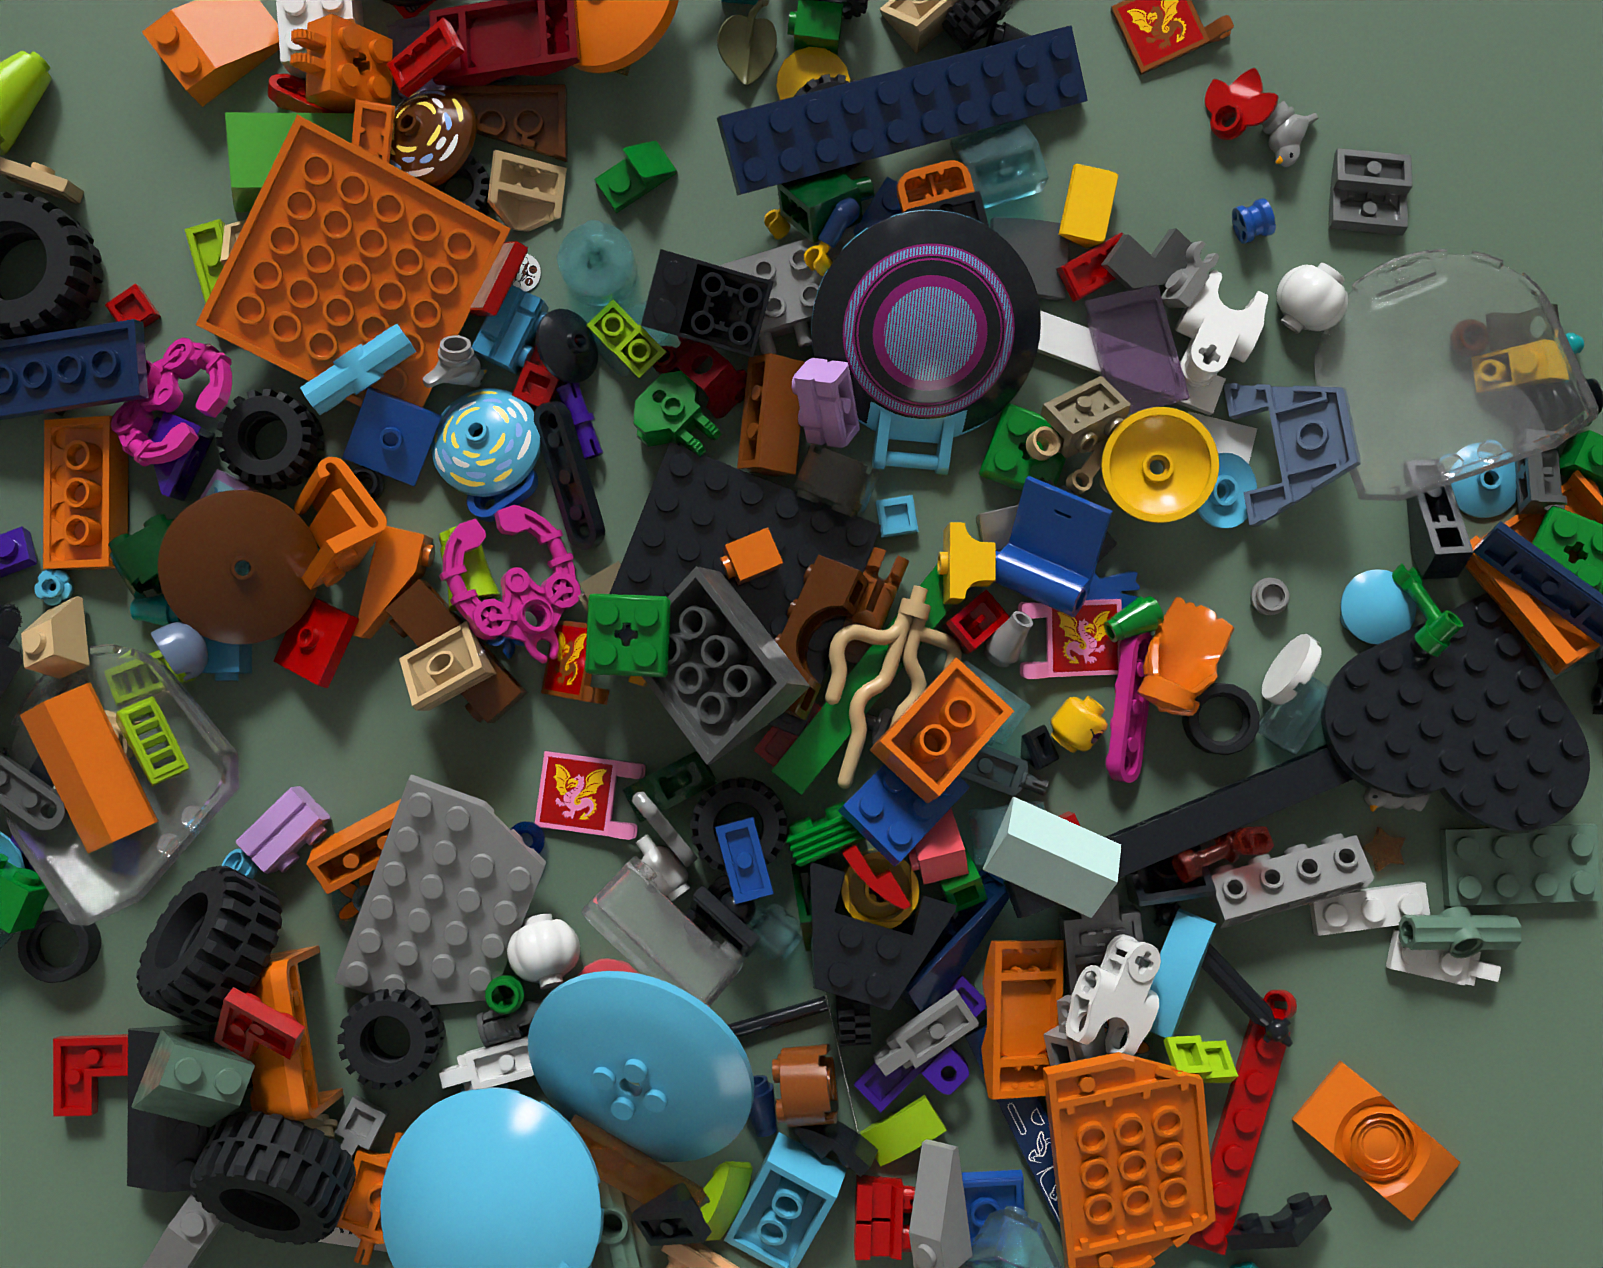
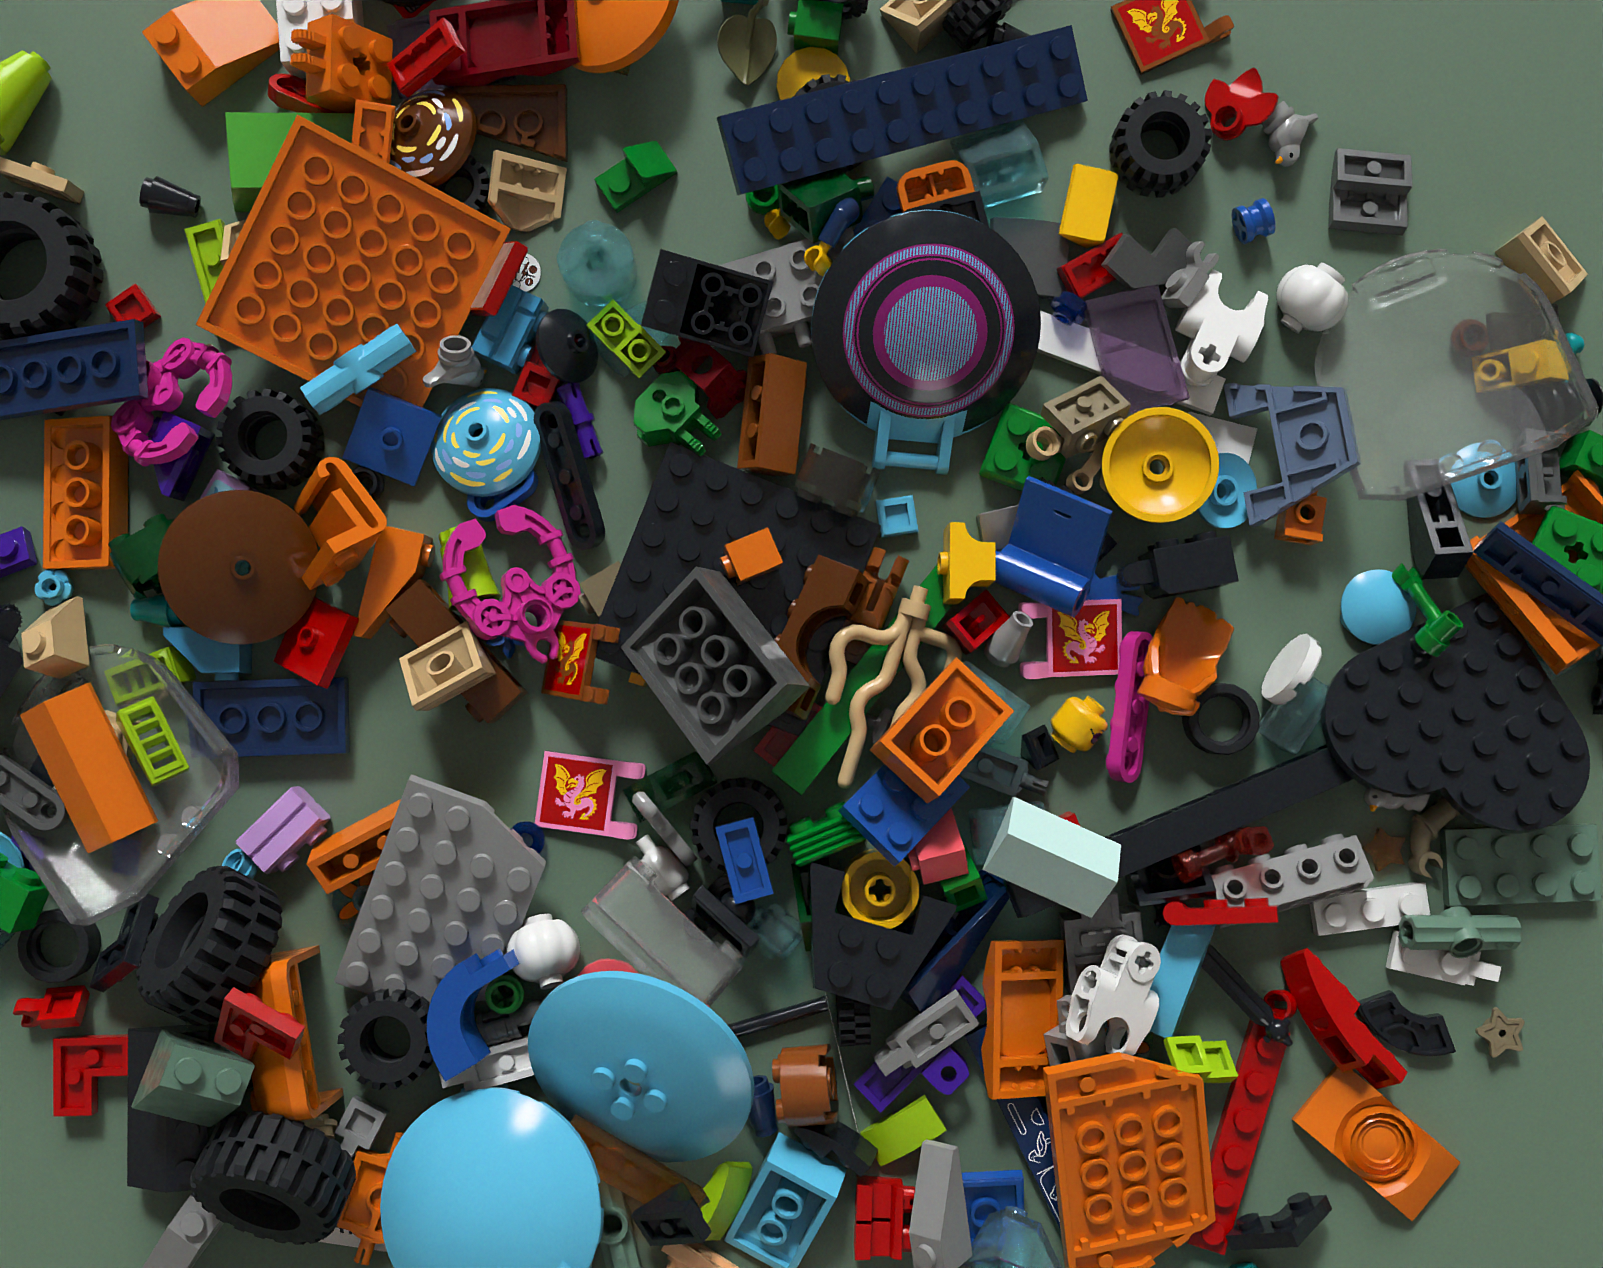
sand blue hair [151,622,209,681] -> none
green brick [585,594,671,677] -> none
lavender brick [792,358,860,448] -> none
red slope [842,844,911,910] -> none
green cone [1104,596,1164,642] -> none
light grey plate [1250,578,1289,615] -> none
none -> red plate [13,985,90,1029]
none -> black plate [89,893,159,993]
none -> black cone [139,176,201,218]
none -> dark blue plate [193,677,350,758]
none -> blue arch [427,948,520,1082]
none -> green plate [746,185,780,215]
none -> clear blue plate [1050,291,1087,326]
none -> black tyre [1109,90,1212,198]
none -> black hinge [1116,531,1239,600]
none -> red plate [1163,898,1279,926]
none -> orange brick [1274,491,1327,545]
none -> red slope [1280,948,1408,1089]
none -> black tile [1357,990,1456,1056]
none -> dark tan piece [1408,795,1460,878]
none -> dark tan plate [1475,1007,1525,1058]
none -> tan slope [1495,216,1588,310]

